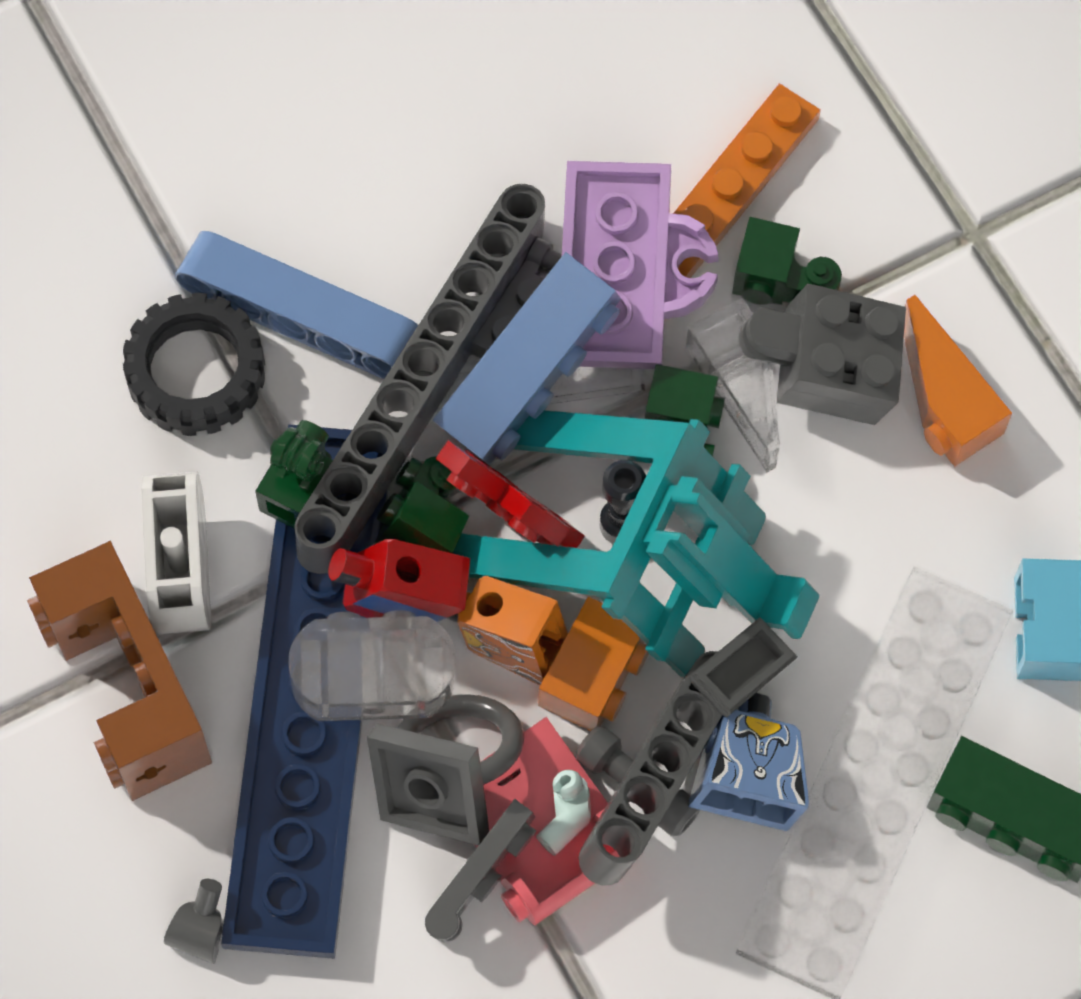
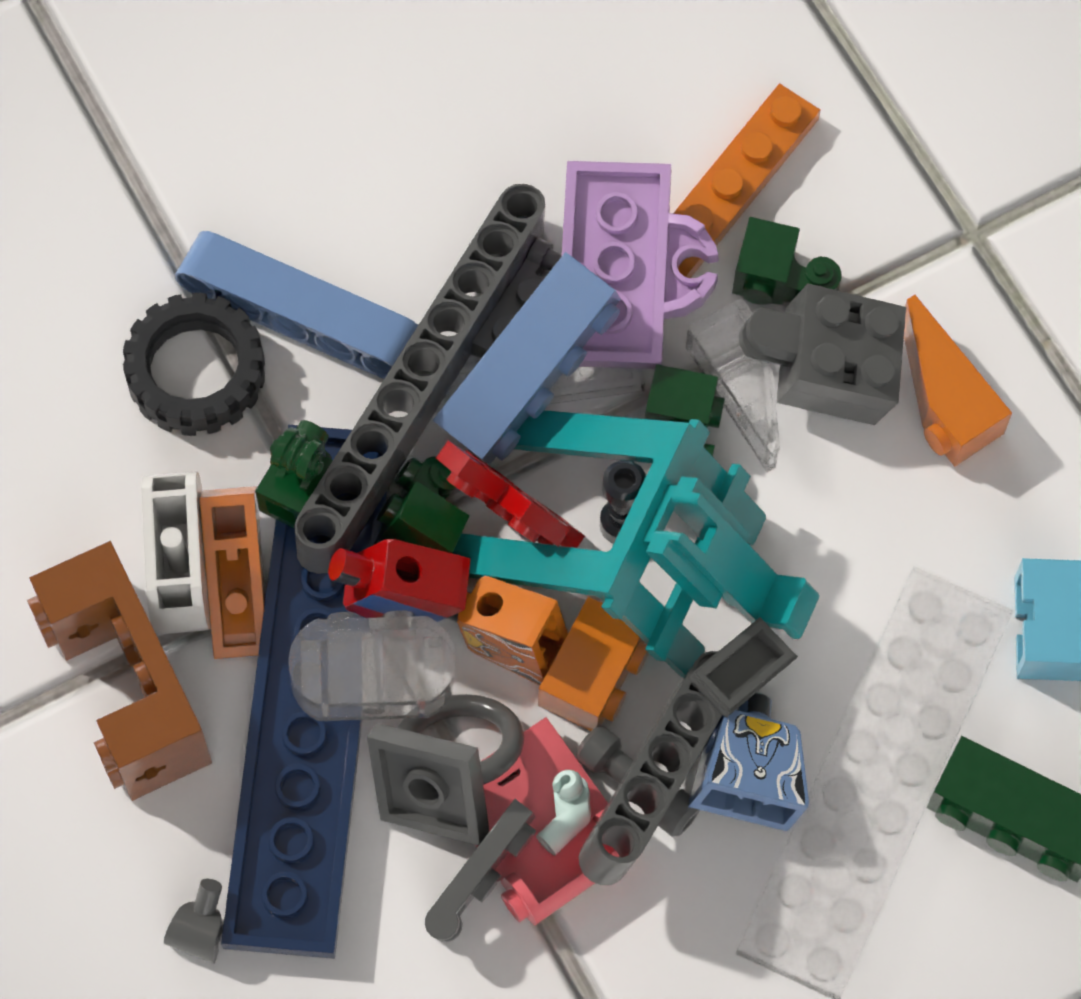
none -> orange slope [199,486,265,659]

